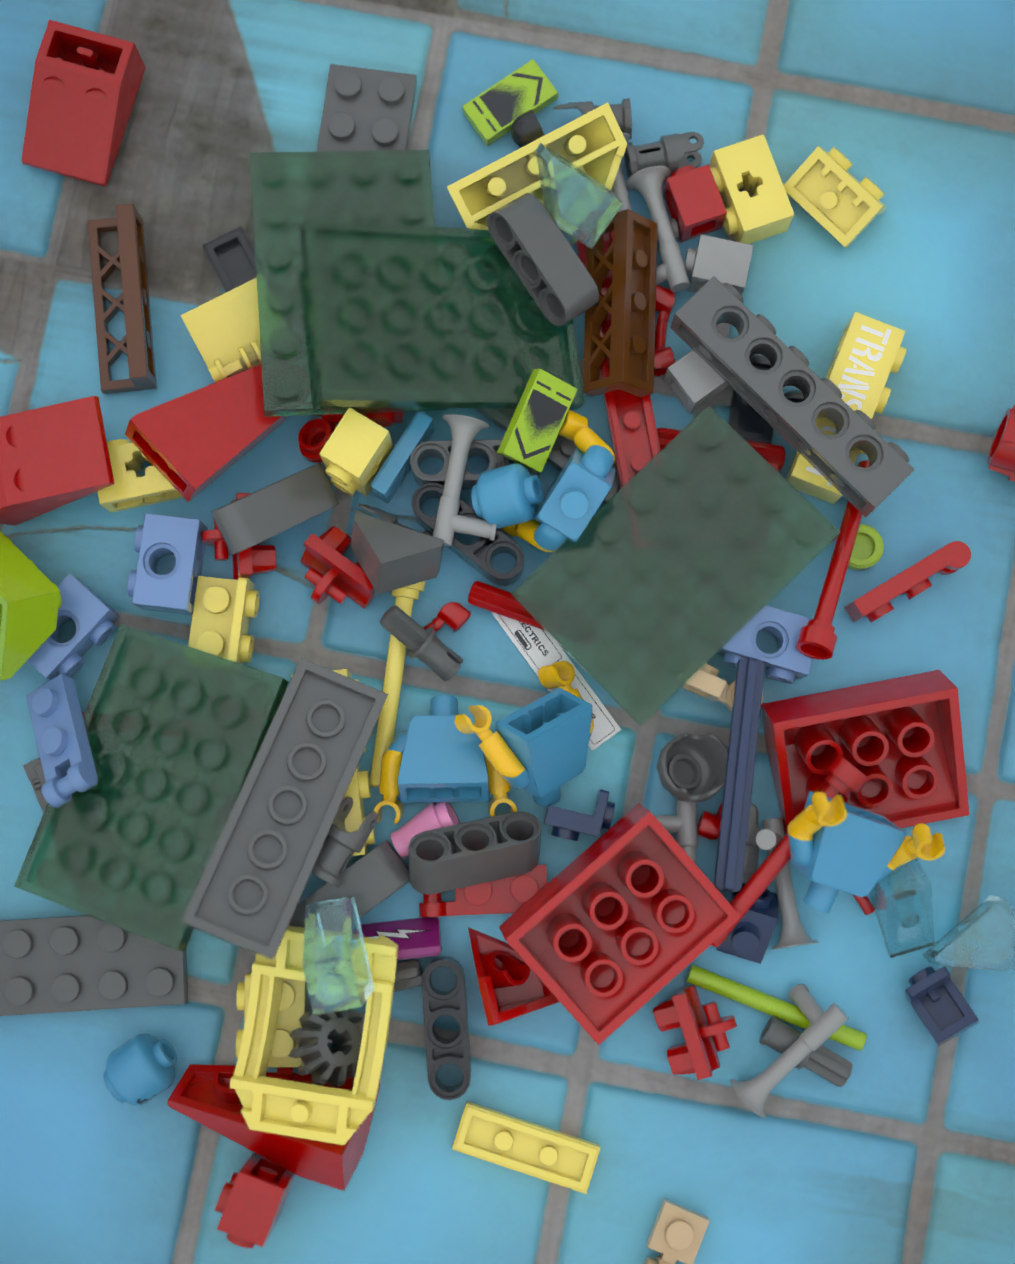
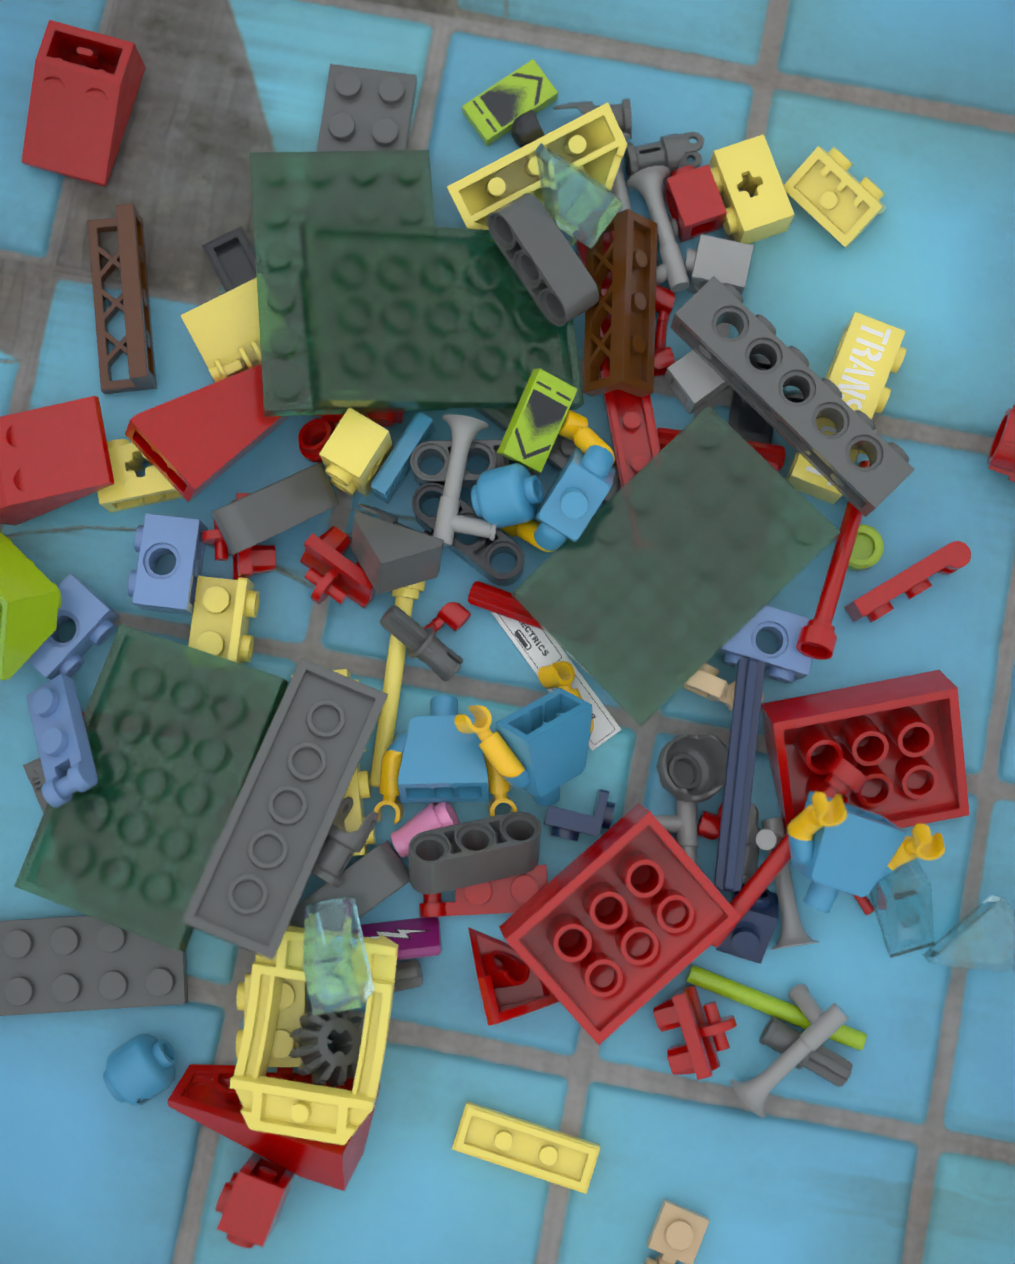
black beam [422,956,472,1100] -> none
dark blue bracket [905,966,979,1047] -> none

